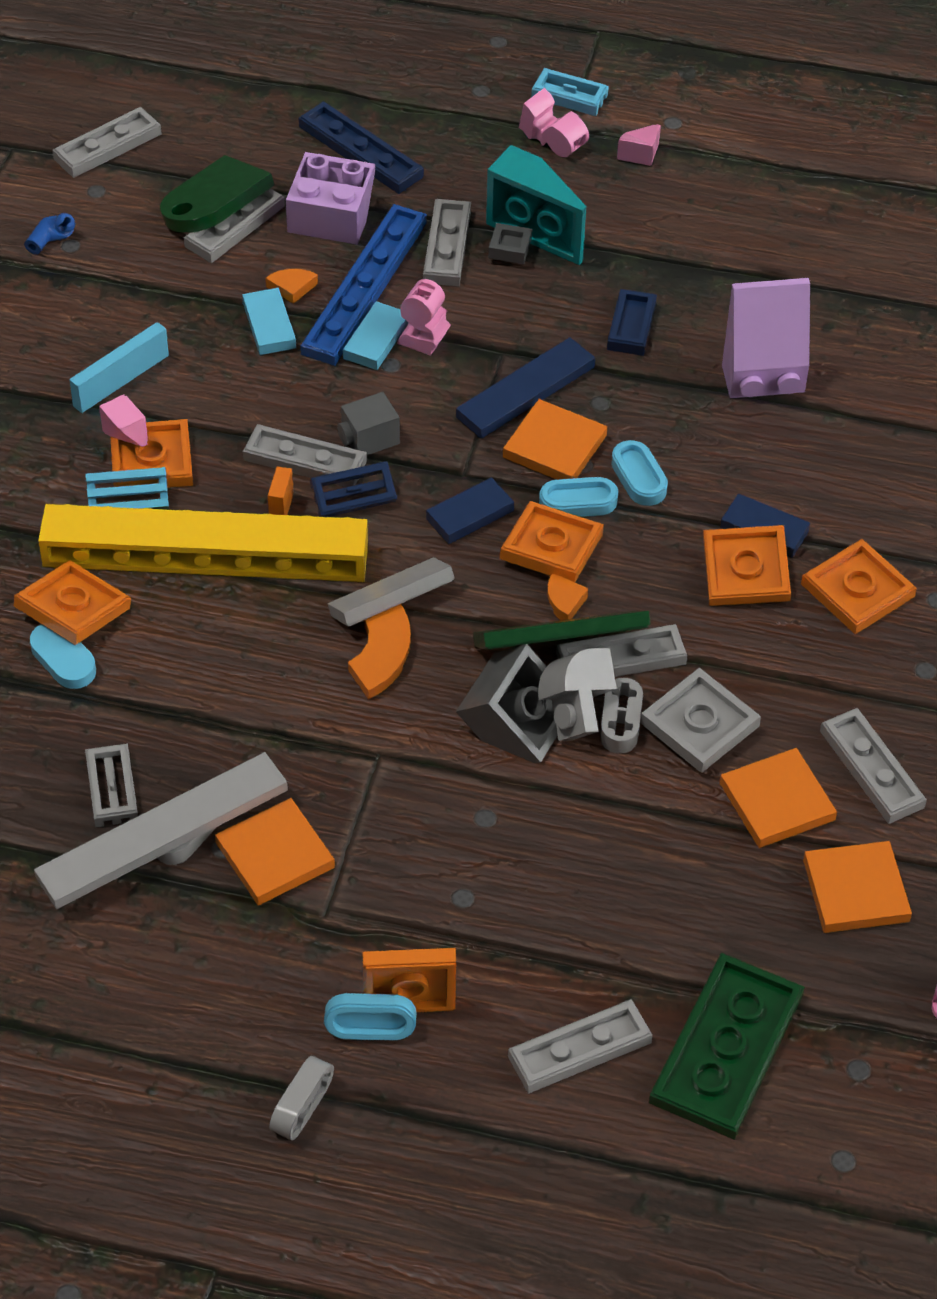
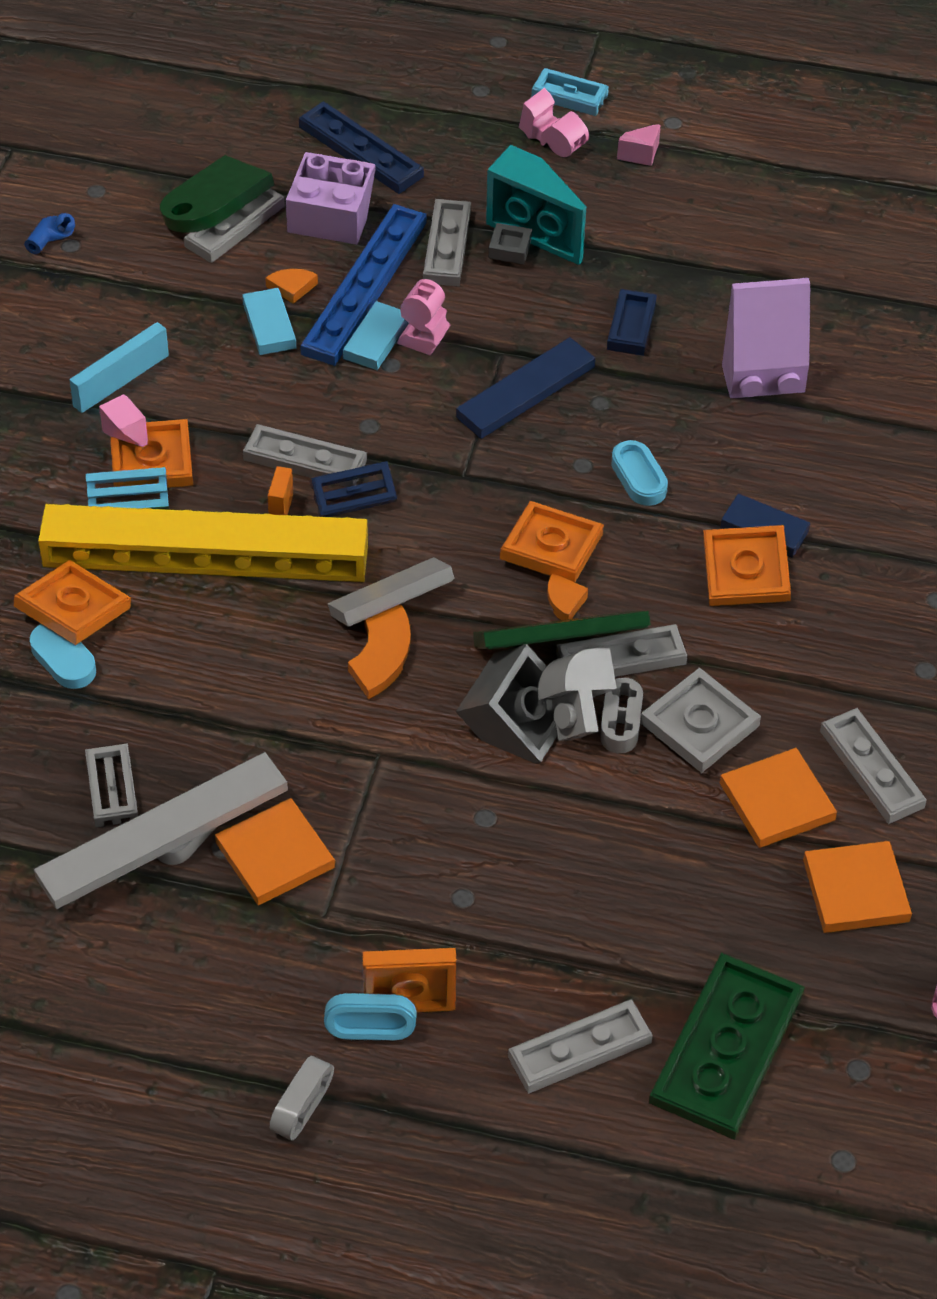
light grey tile [52,107,162,178] -> none
dark grey brick [337,392,400,455] -> none
dark blue tile [426,477,514,544] -> none
orange tile [503,399,608,480] -> none
medium azure tile [539,477,618,517] -> none
orange tile [801,539,917,634] -> none

